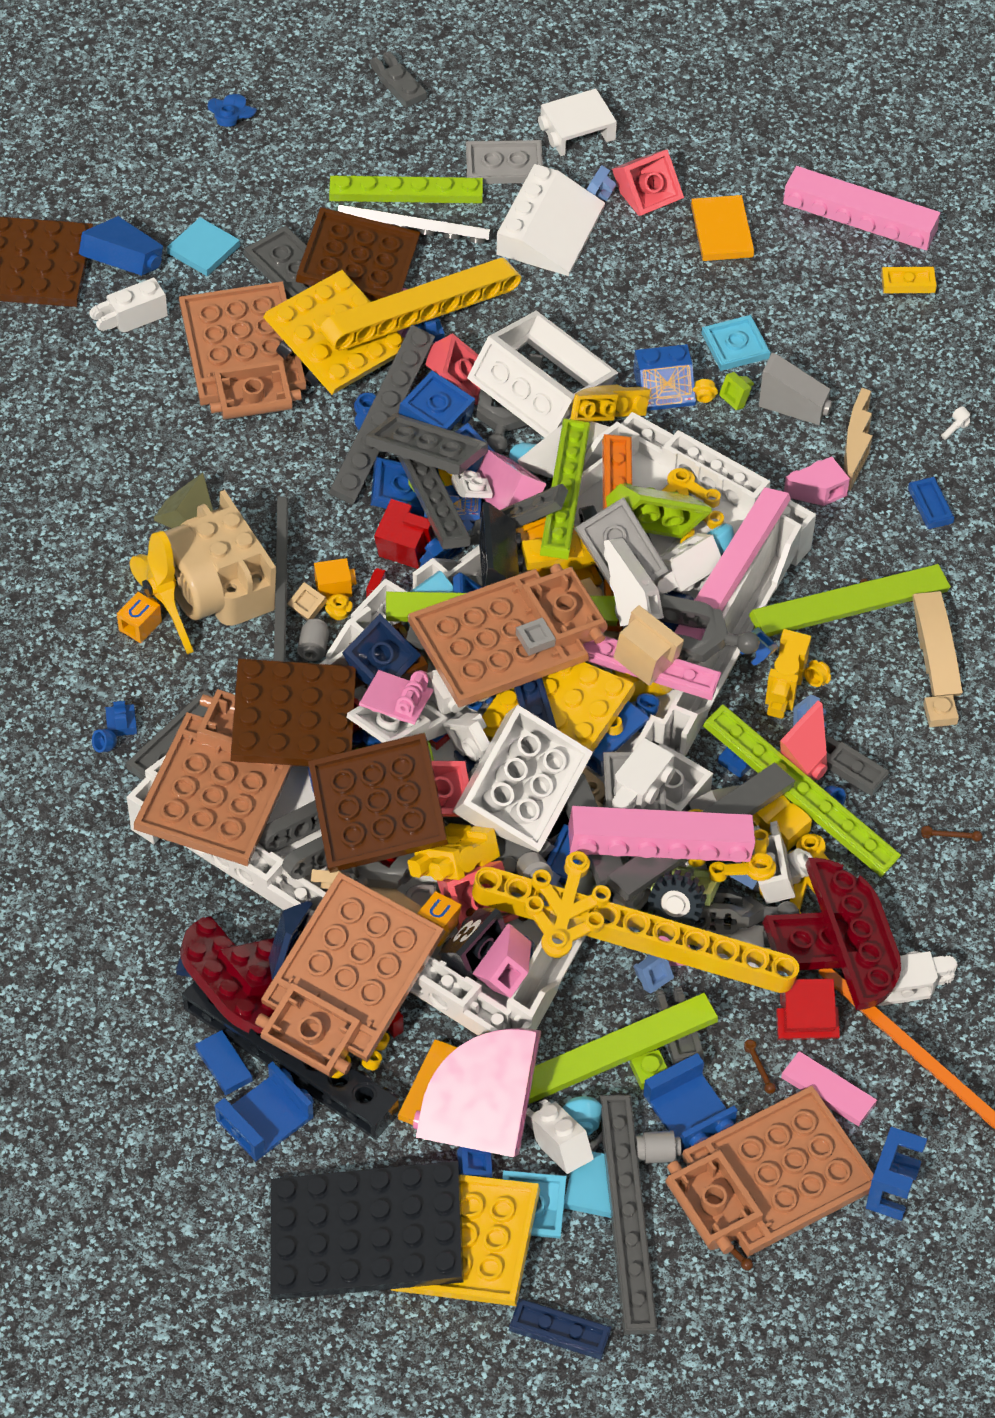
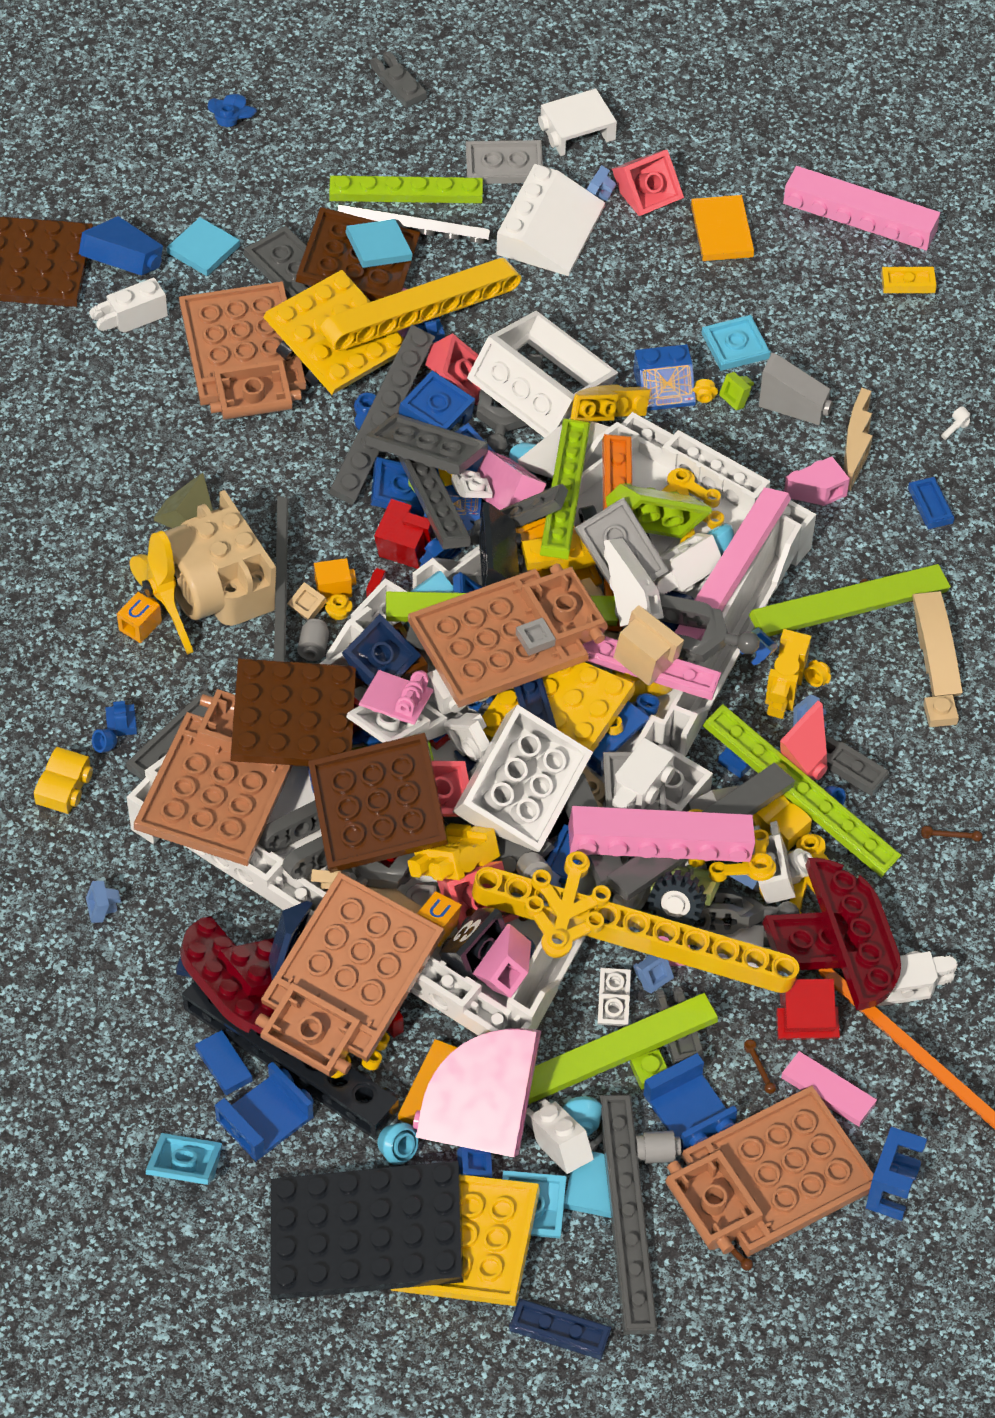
none -> yellow brick [34,747,93,814]
none -> medium blue tile [86,881,121,923]
none -> medium azure slope [146,1133,222,1185]
none -> medium azure tile [345,219,413,268]
none -> medium azure cone [378,1123,418,1165]
none -> white slope [598,968,631,1026]

